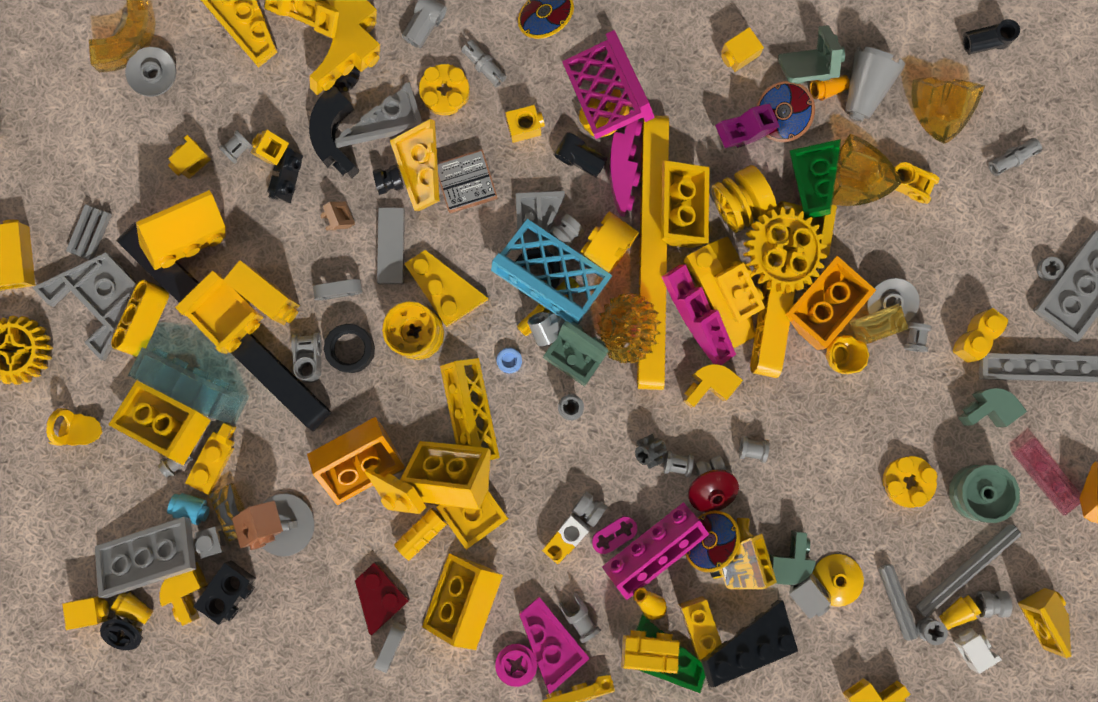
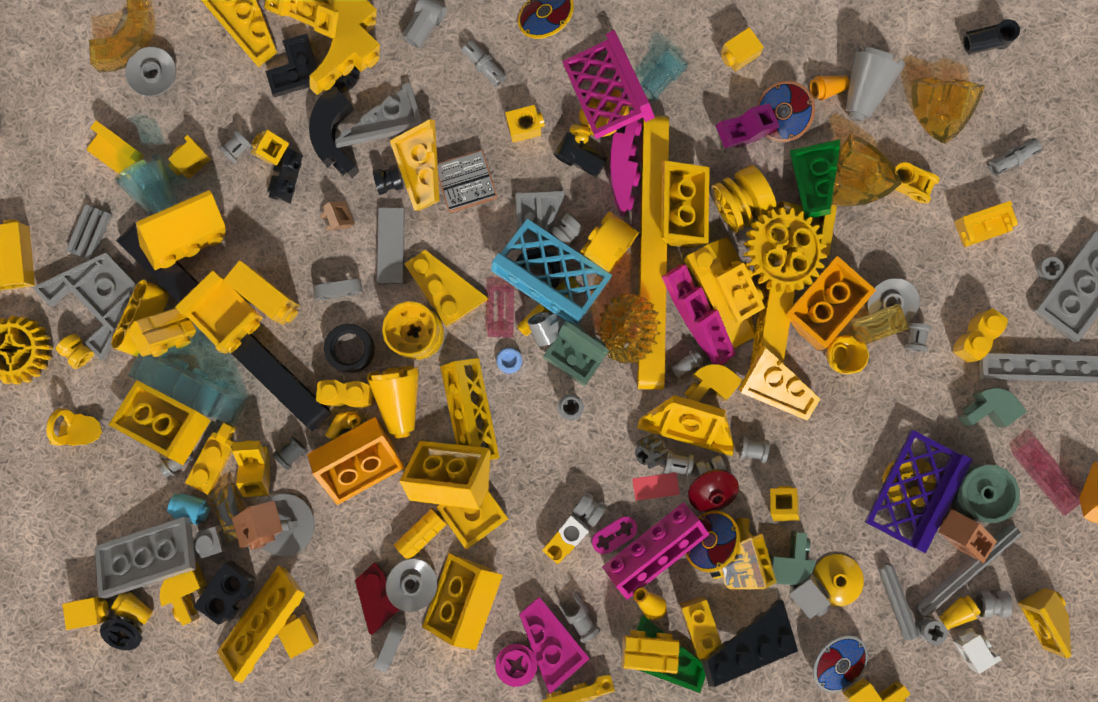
light grey piece [291,332,322,383] -> none
yellow wing [364,465,426,514] -> none
yellow plate [419,64,470,116] -> none
sand green bracket [778,25,845,84] -> none
none -> yellow wheel [55,333,94,369]
none -> yellow panel [86,120,144,179]
none -> clear light blue cone [114,154,179,216]
none -> yellow brick [129,308,196,357]
none -> yellow plate [217,565,305,683]
none -> yellow brick [232,440,270,497]
none -> black plate [265,33,318,98]
none -> dark grey bush [273,436,308,470]
none -> yellow brick [277,614,319,659]
none -> yellow brick [316,380,374,408]
none -> yellow arm [325,411,361,440]
none -> yellow cone [367,366,419,438]
none -> light grey dish [386,558,437,612]
none -> clear pink tile [488,286,515,338]
none -> yellow arm [570,123,591,144]
none -> coral sticker [632,473,680,501]
none -> yellow wing [637,395,734,456]
none -> clear light blue piece [641,48,689,101]
none -> light grey pin [670,350,704,379]
none -> yellow wing [738,344,820,421]
none -> yellow brick [770,486,800,521]
none -> shield [813,635,868,693]
none -> dark purple fence [864,430,973,553]
none -> nougat brick [938,510,997,564]
none -> yellow hinge [954,200,1018,247]

